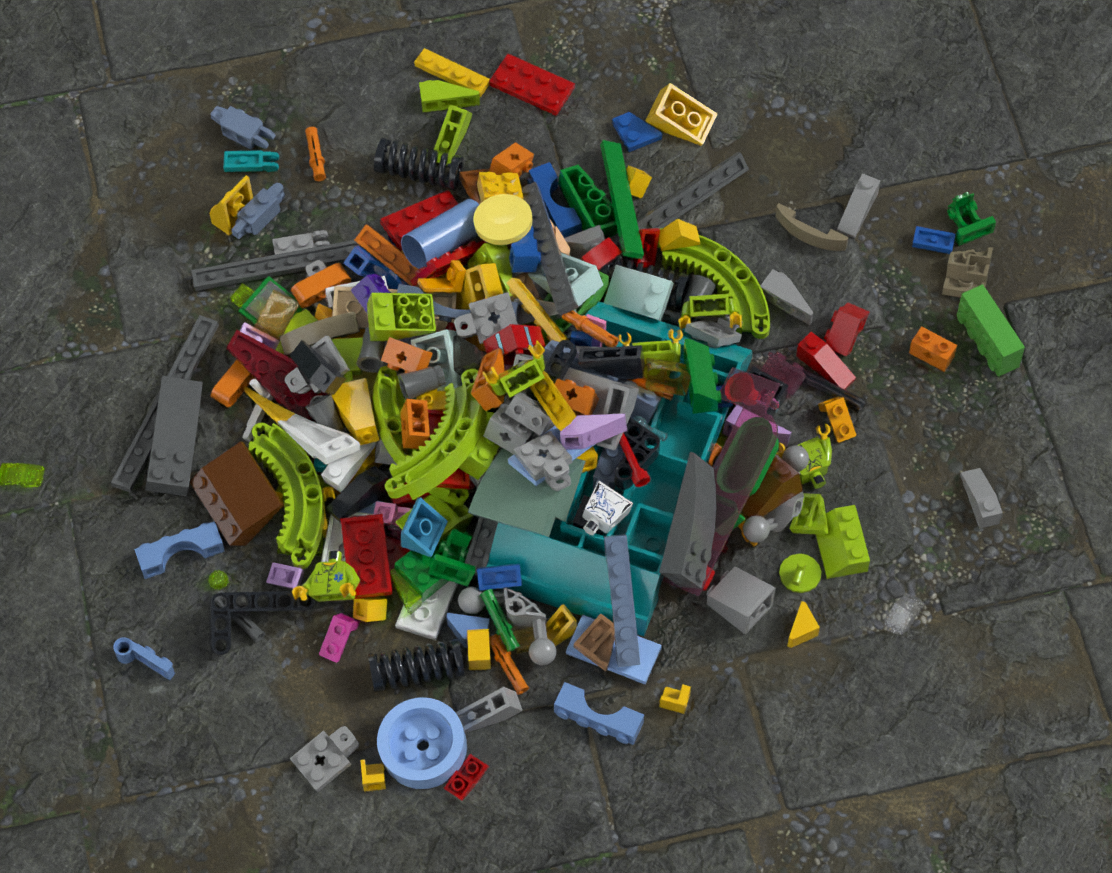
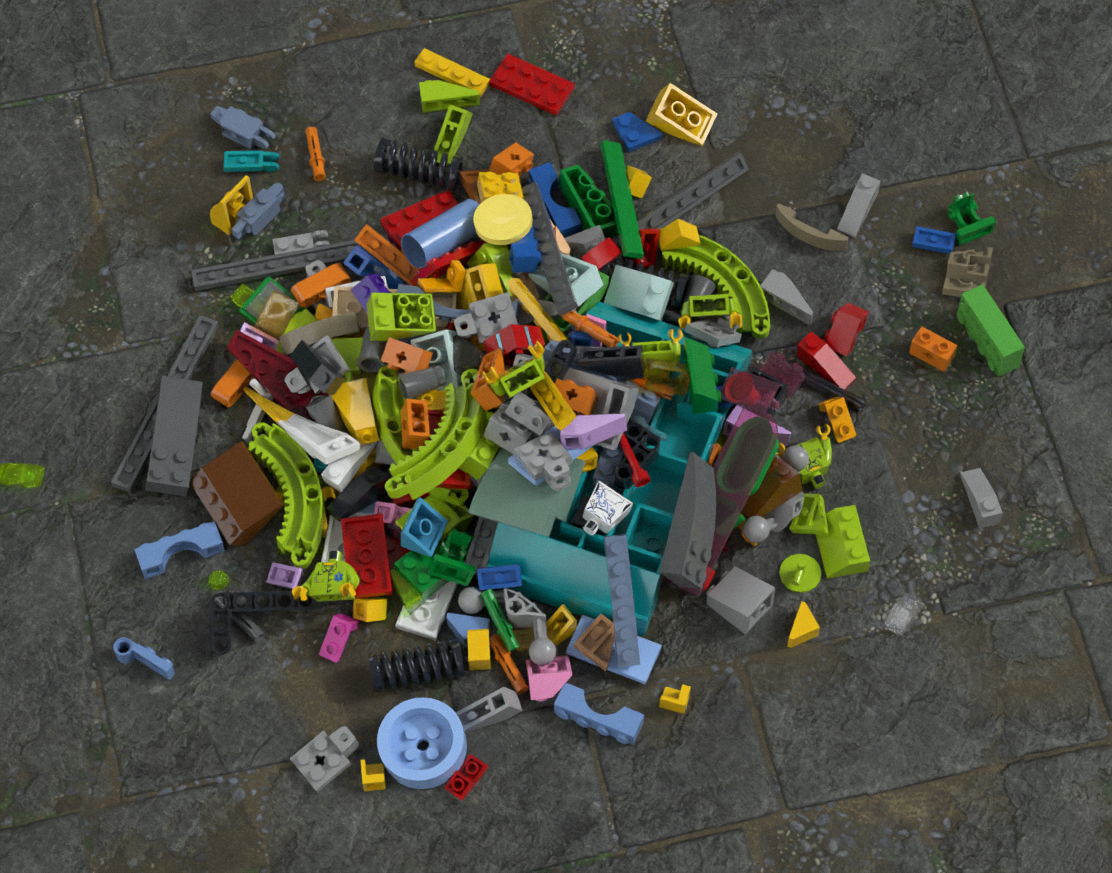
none -> bright pink slope [526,655,572,701]

